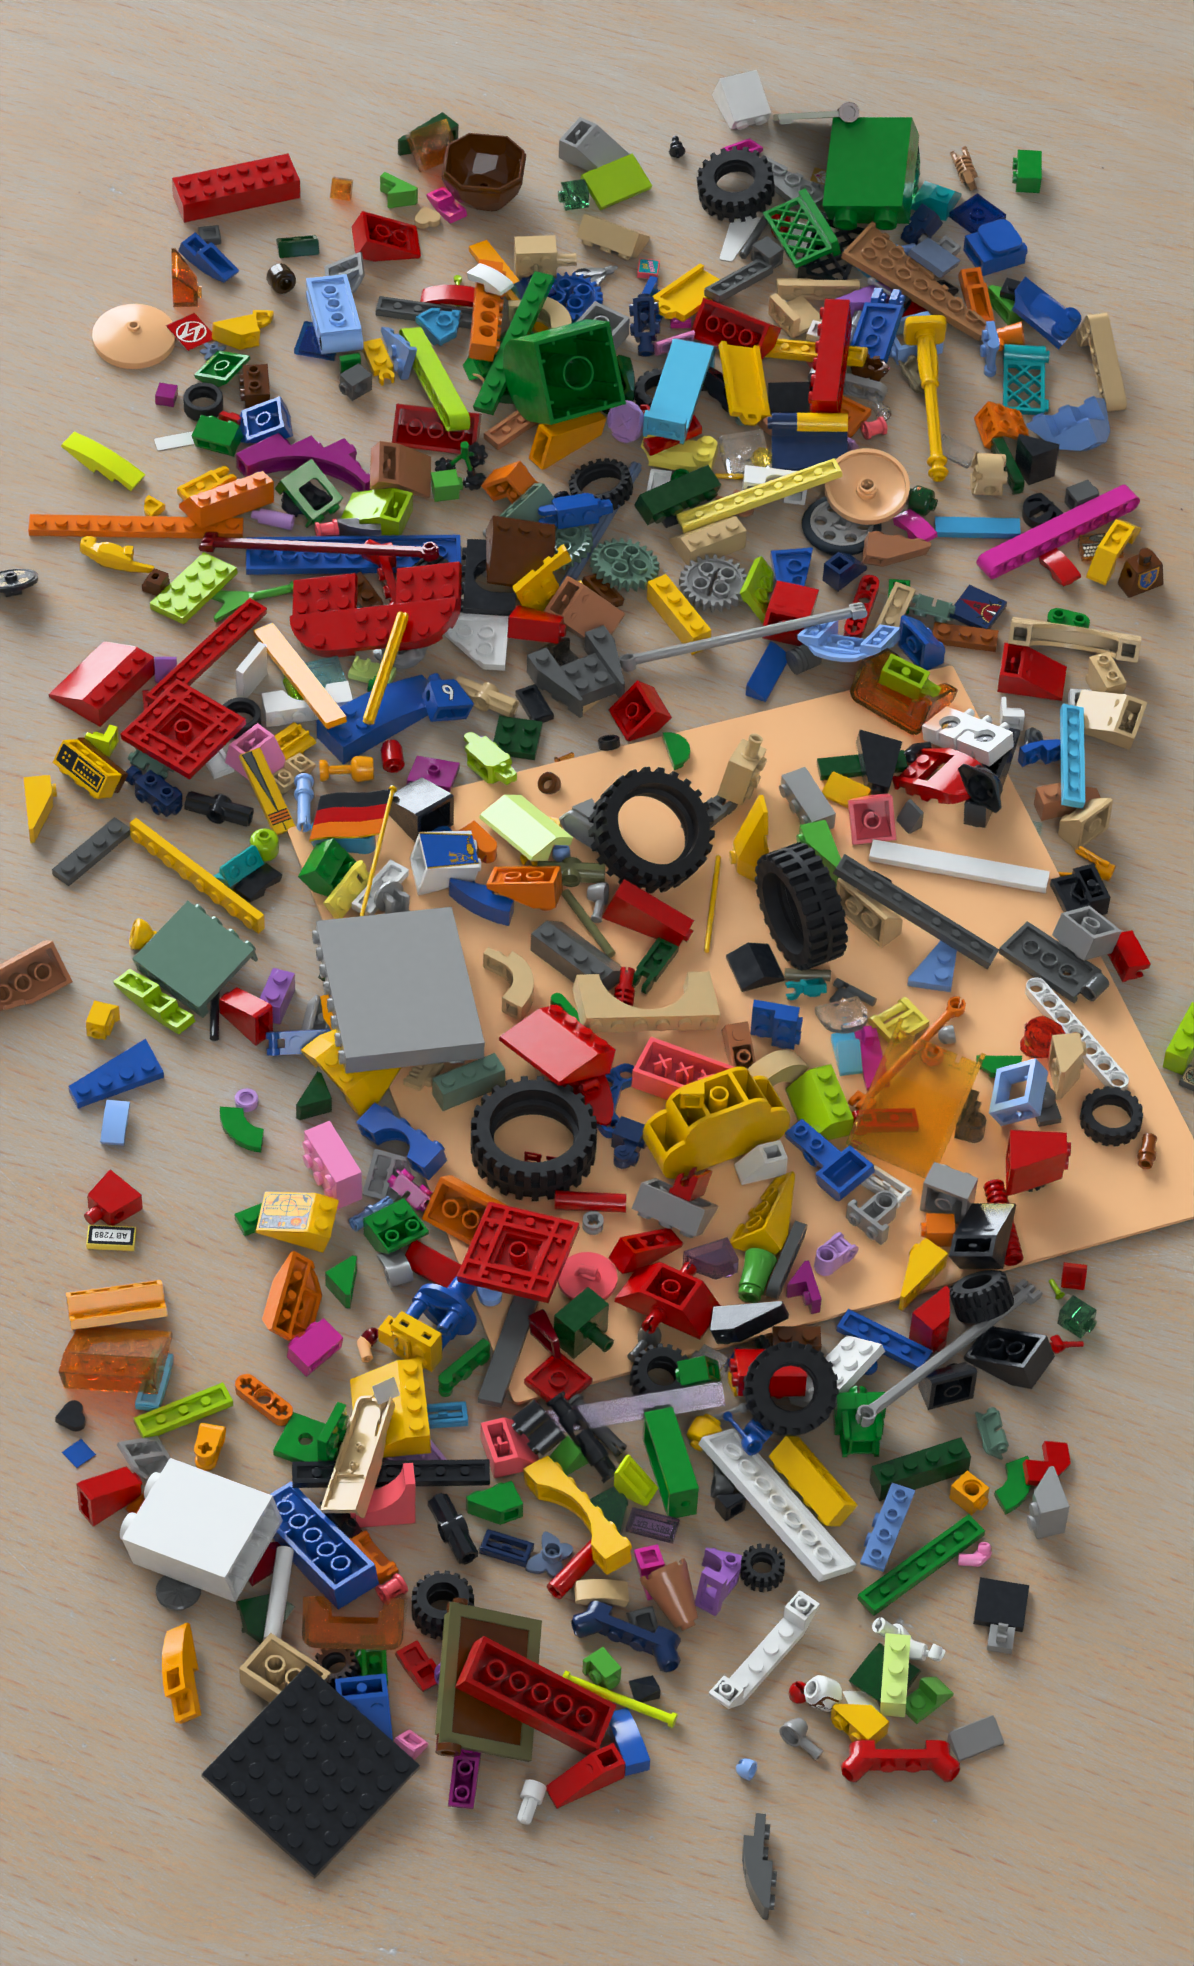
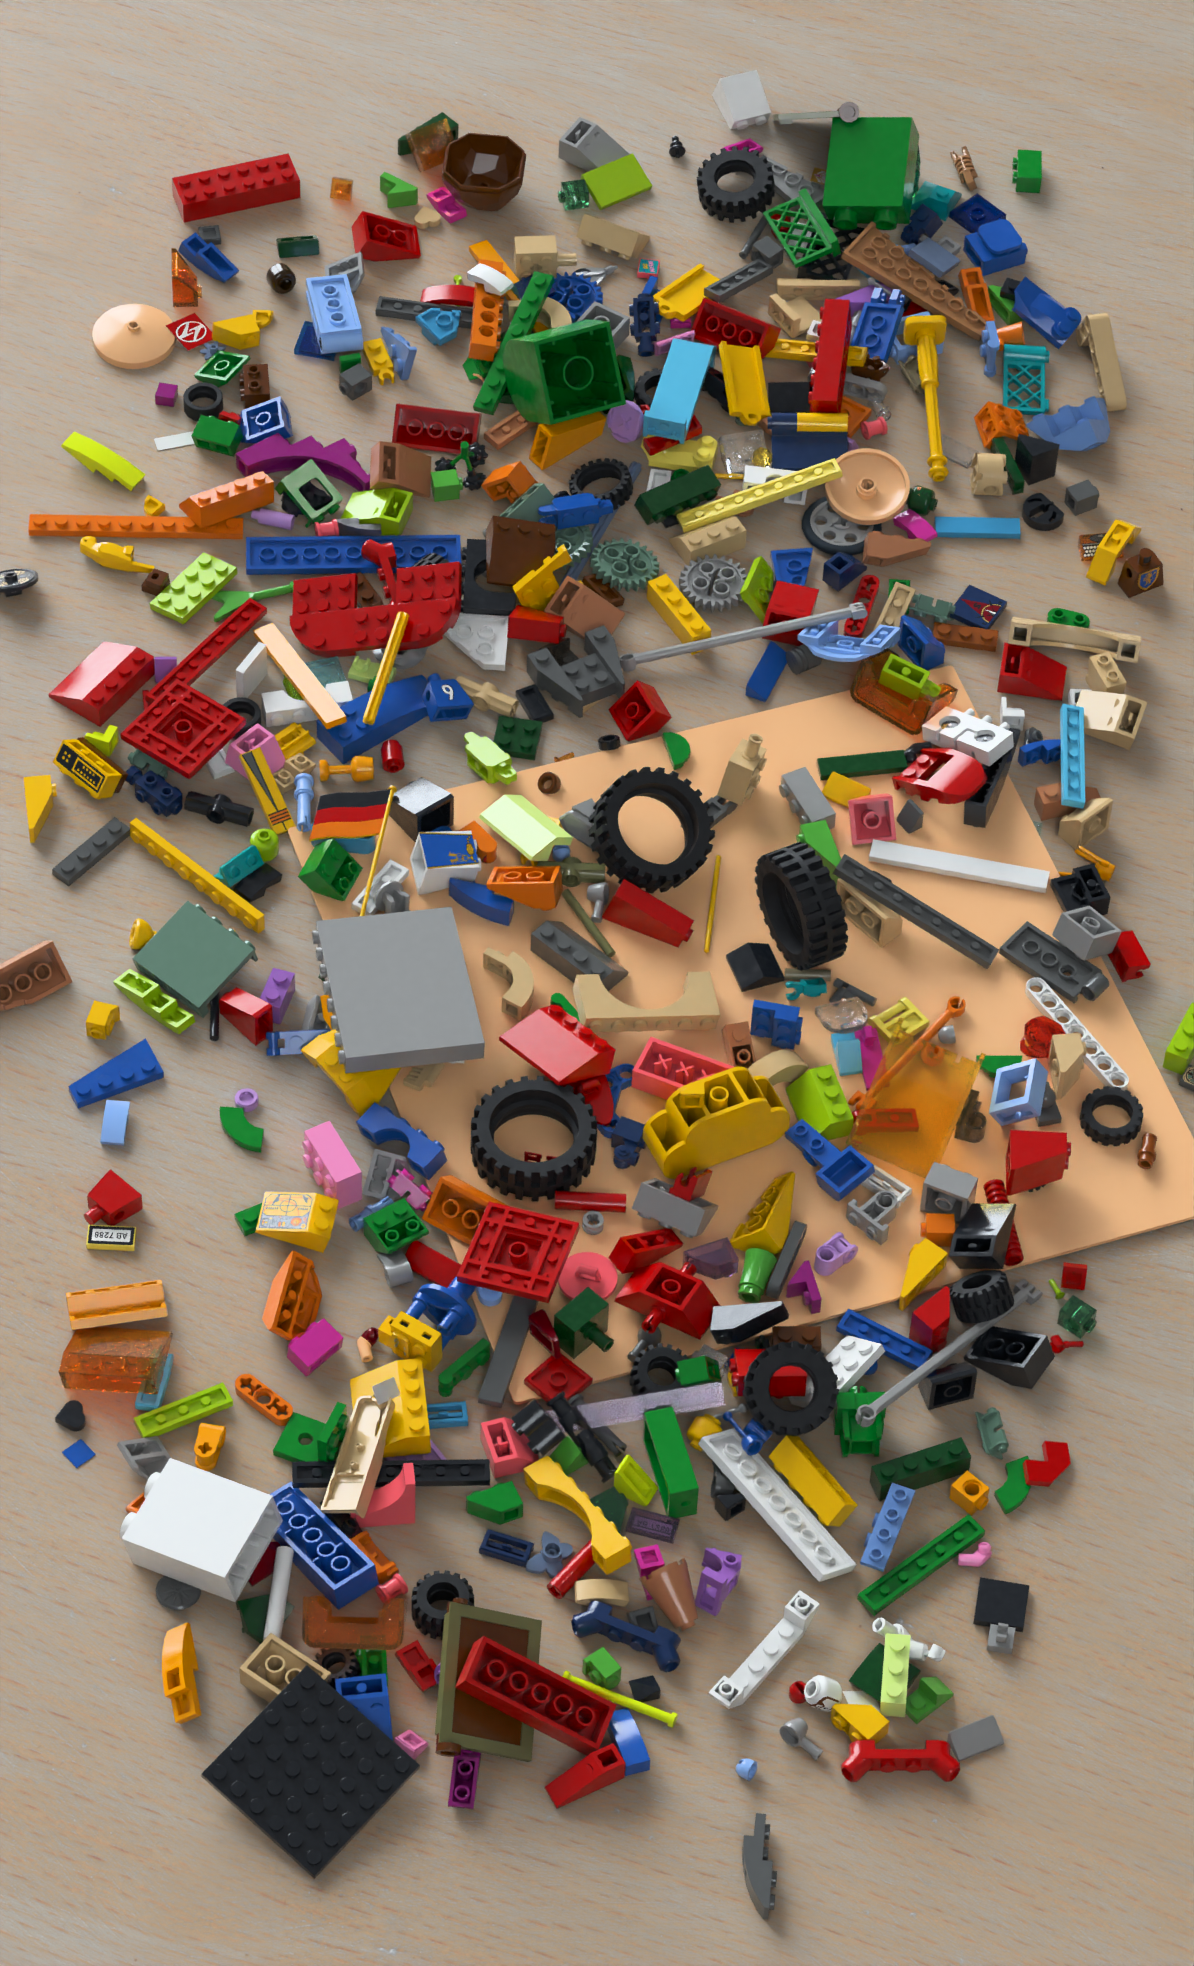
red slope [76,1466,142,1527] -> none
yellow hinge [177,466,237,500] -> none
dark red hinge [199,532,439,561] -> none
dark green slope [296,1071,332,1120] -> none
light yellow plate [323,860,370,919] -> none
green slope [325,1255,357,1309] -> none
lime beam [399,327,470,432] -> none
magenta plate [406,756,460,792] -> none
black piece [428,1493,478,1565] -> none
sand green brick [432,1053,505,1111] -> none
white piece [517,1779,547,1825] -> none
red hinge [614,967,635,1006] -> none
dark green hinge [632,937,679,994] -> none
white sticker [720,216,761,261] -> none
yellow wedge [729,795,769,882] -> none
white slope [734,1140,788,1185] -> none
black tyre [740,1543,785,1592] -> none
black slope [856,730,902,795] -> none
medium blue wing [907,925,961,992] -> none
black hat [958,764,1003,813] -> none
dark pink beam [976,484,1140,579] -> none
light grey slope [1027,1466,1070,1539] -> none
red slope [1038,548,1081,587] -> none

